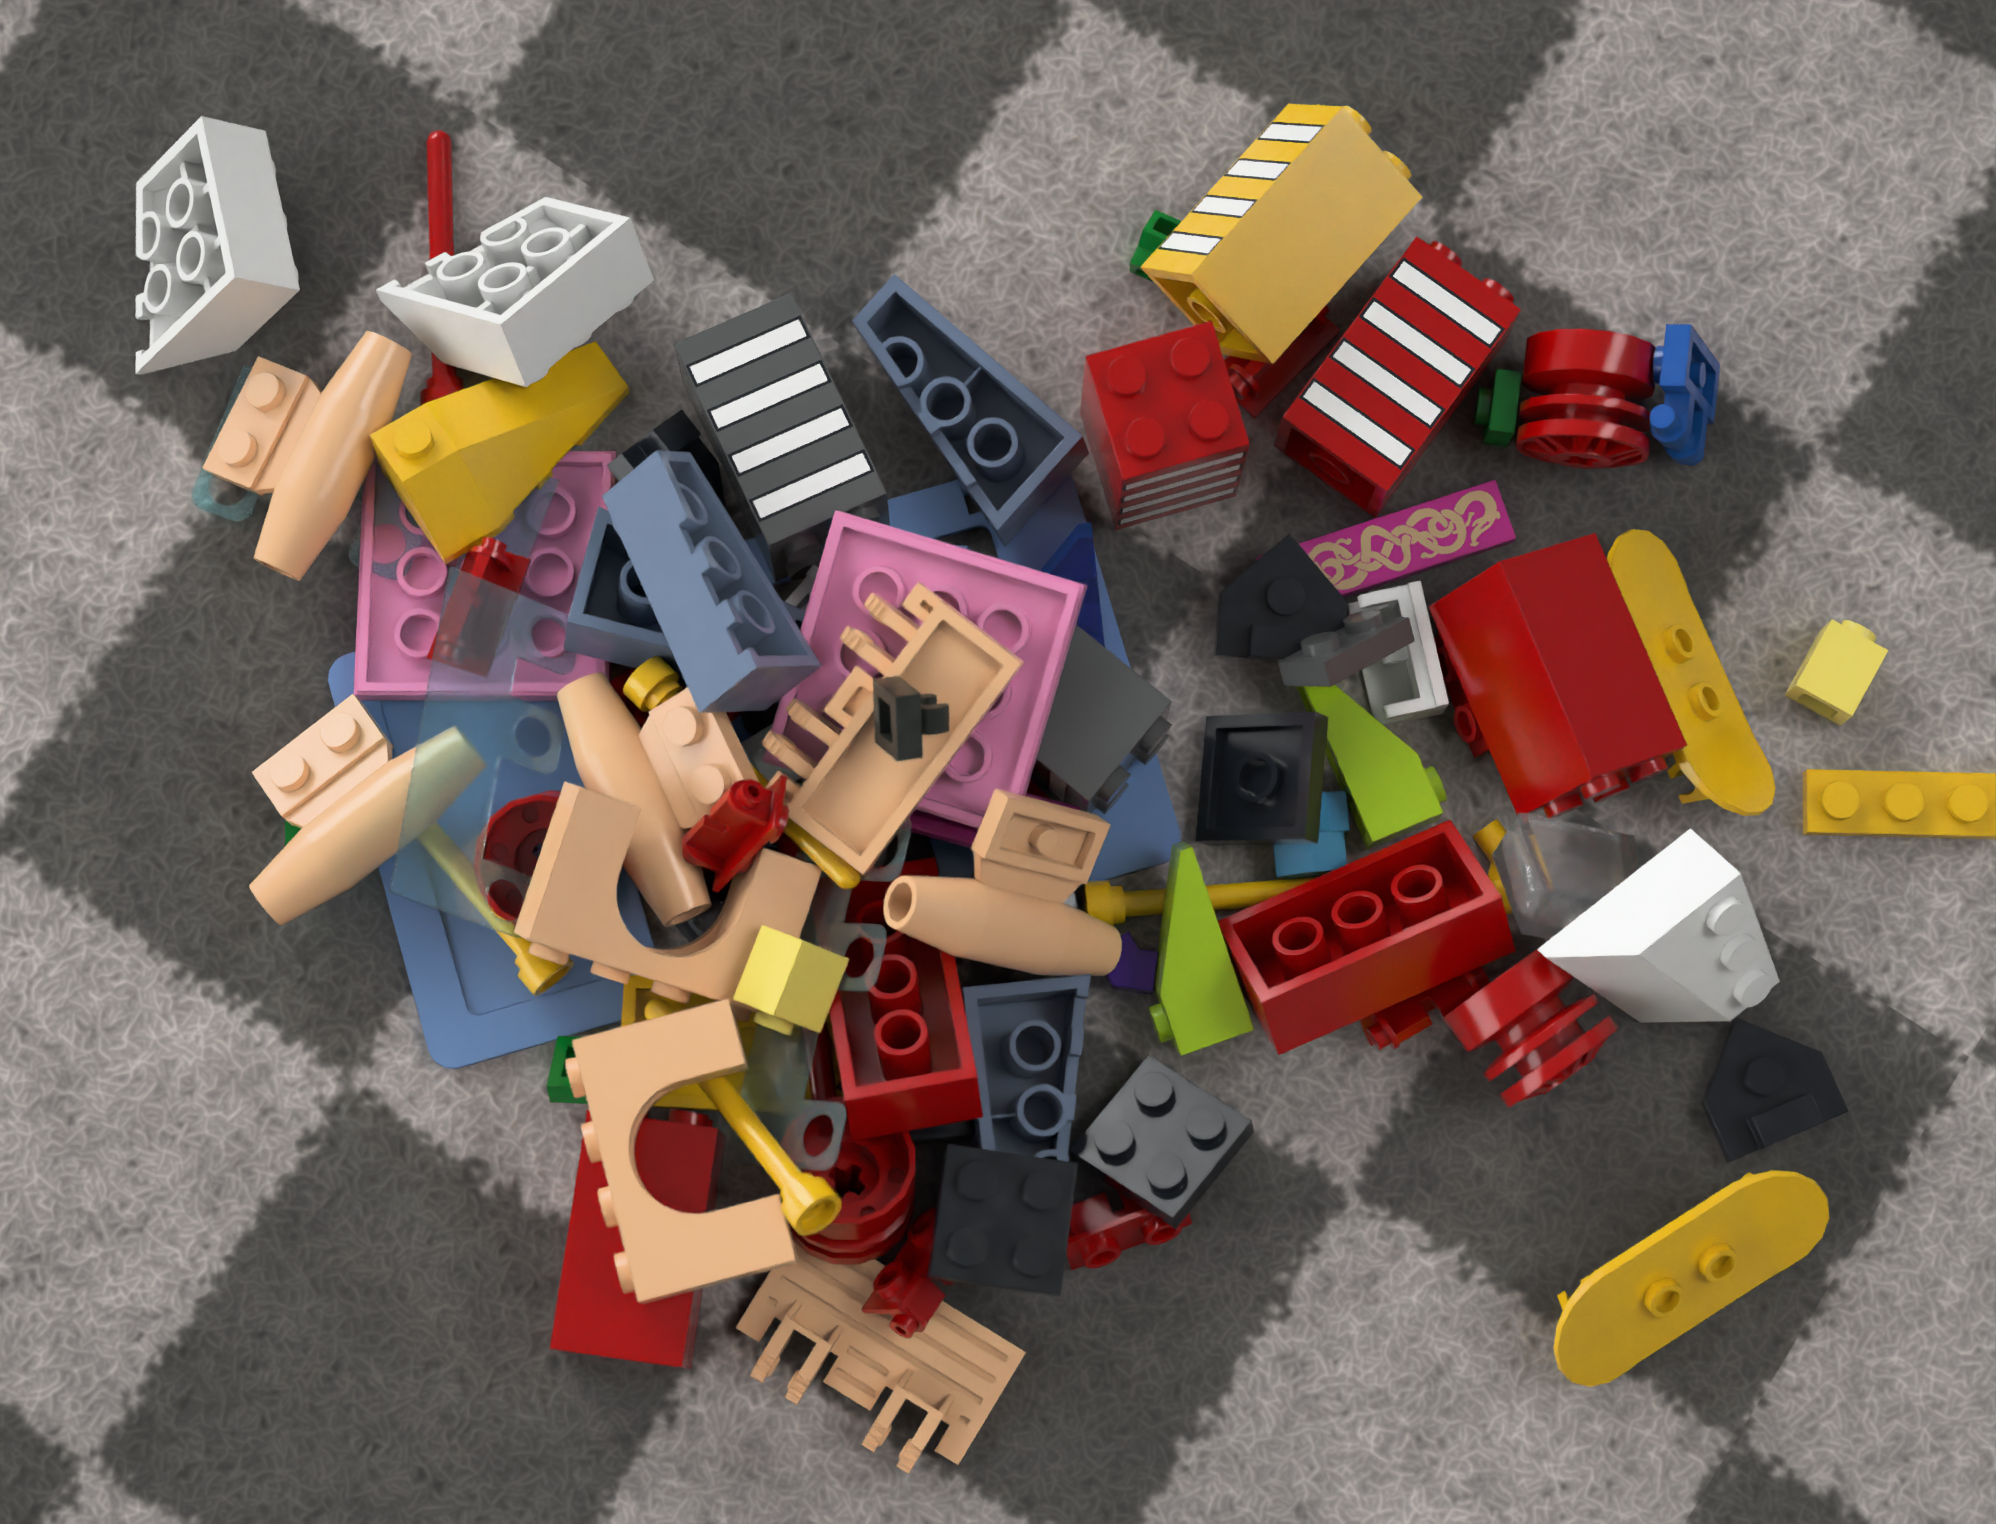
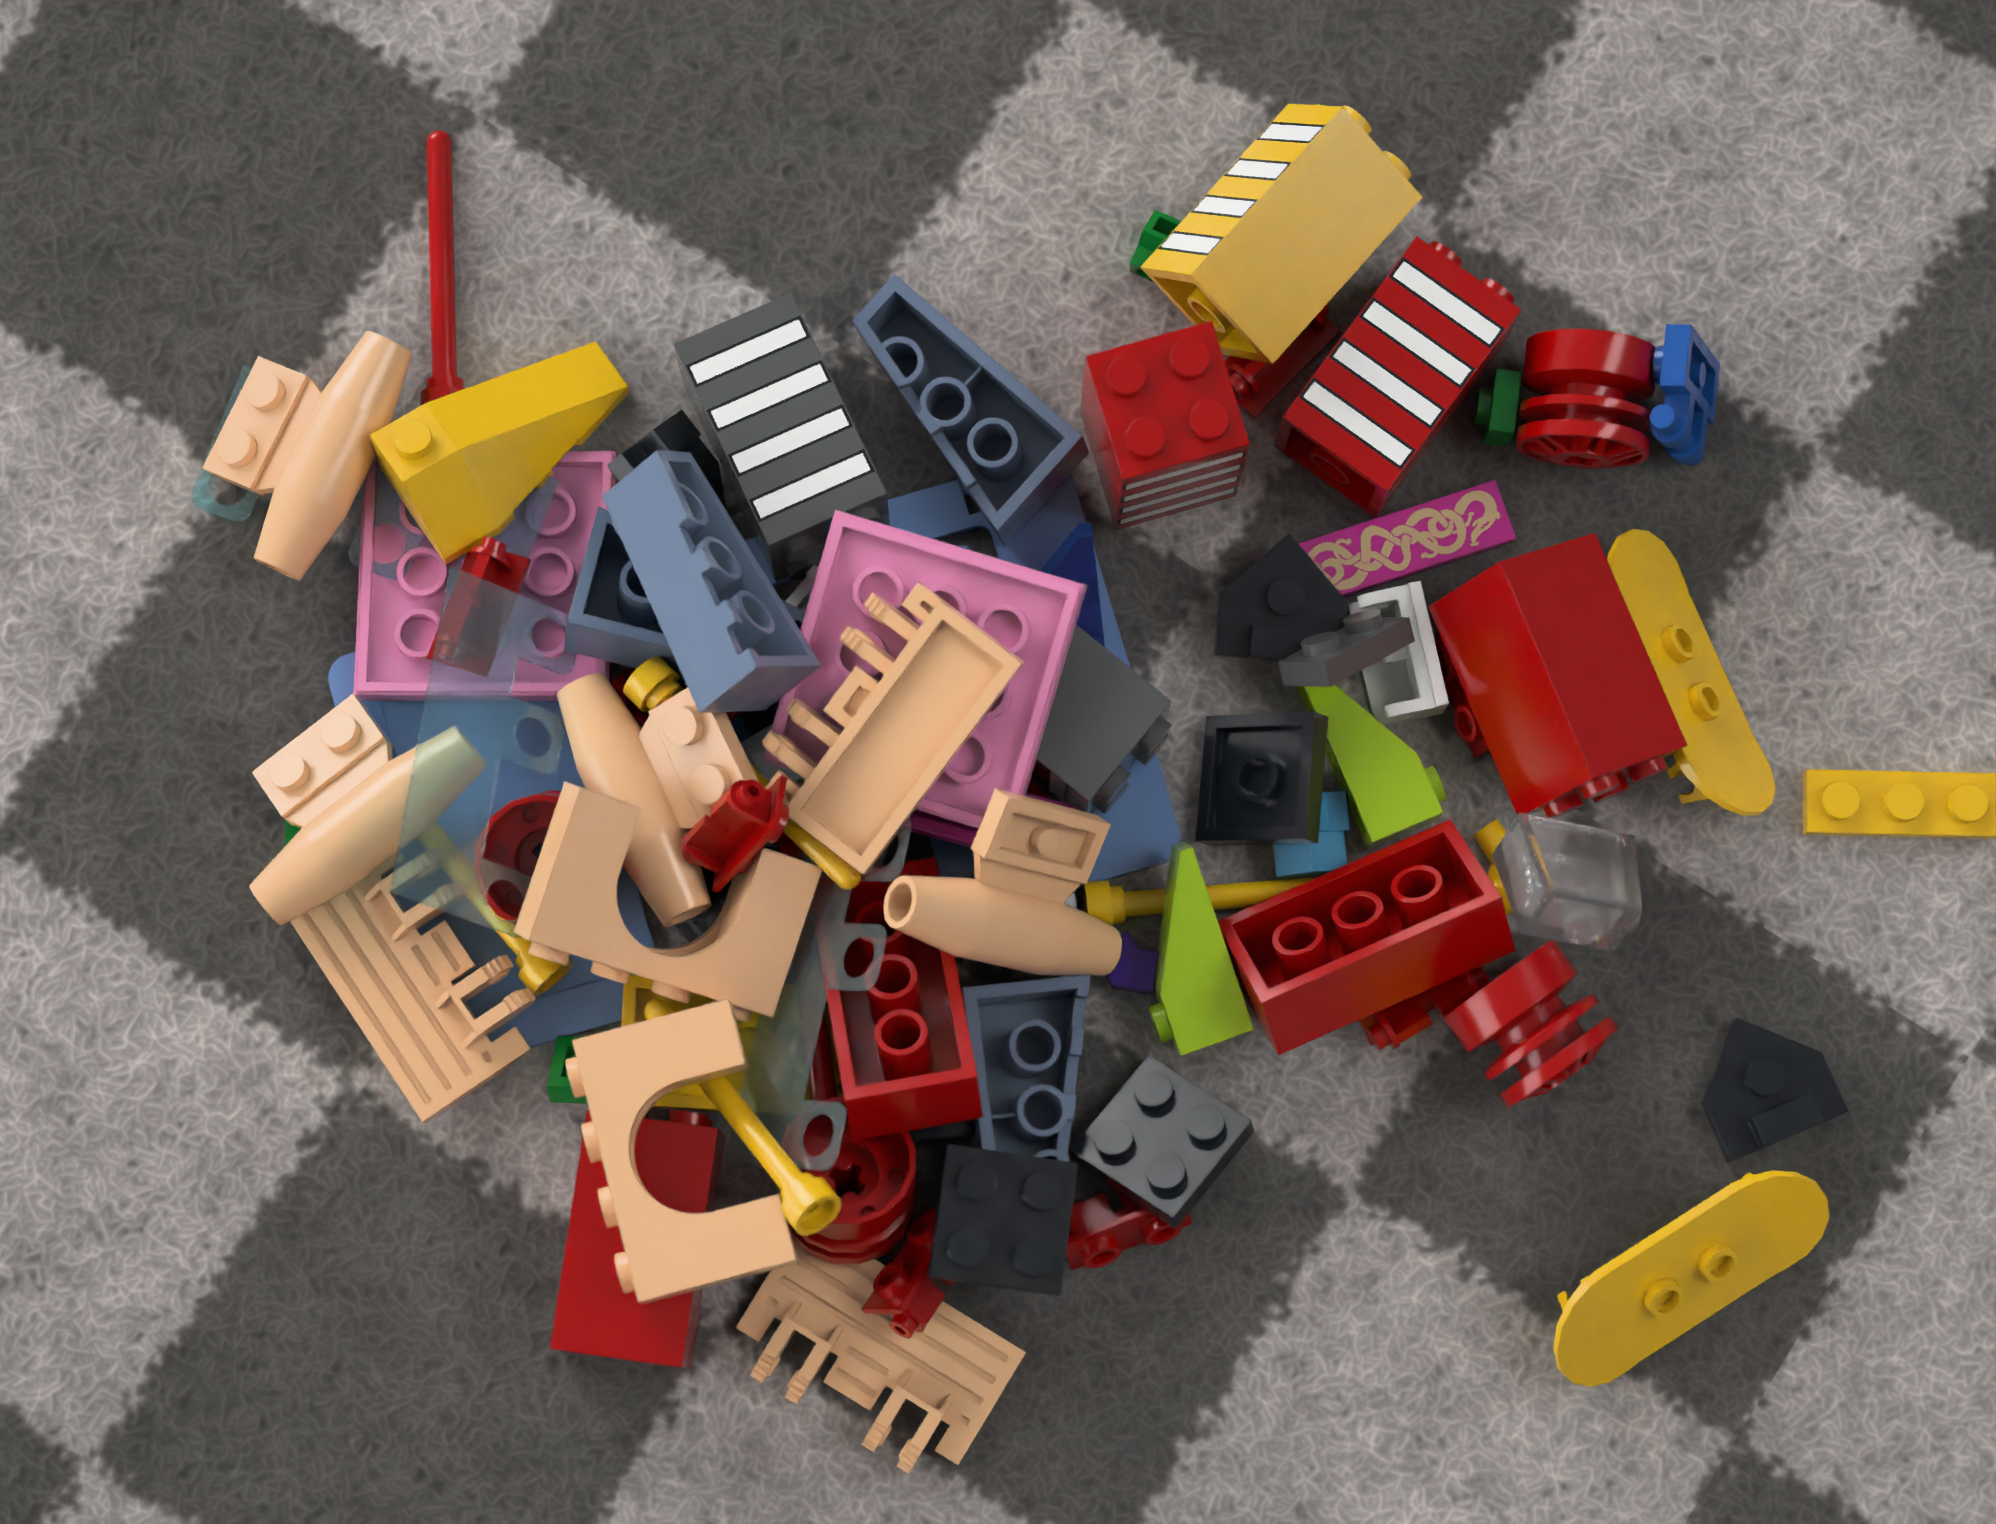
white wedge [136,116,300,375] -> none
white wedge [376,197,654,387] -> none
light yellow brick [733,925,849,1036] -> none
pearl dark grey tile [873,676,949,762] -> none
white wedge [1537,829,1780,1023] -> none
light yellow brick [1785,619,1889,726] -> none
none -> light nougat hinge [290,848,536,1124]

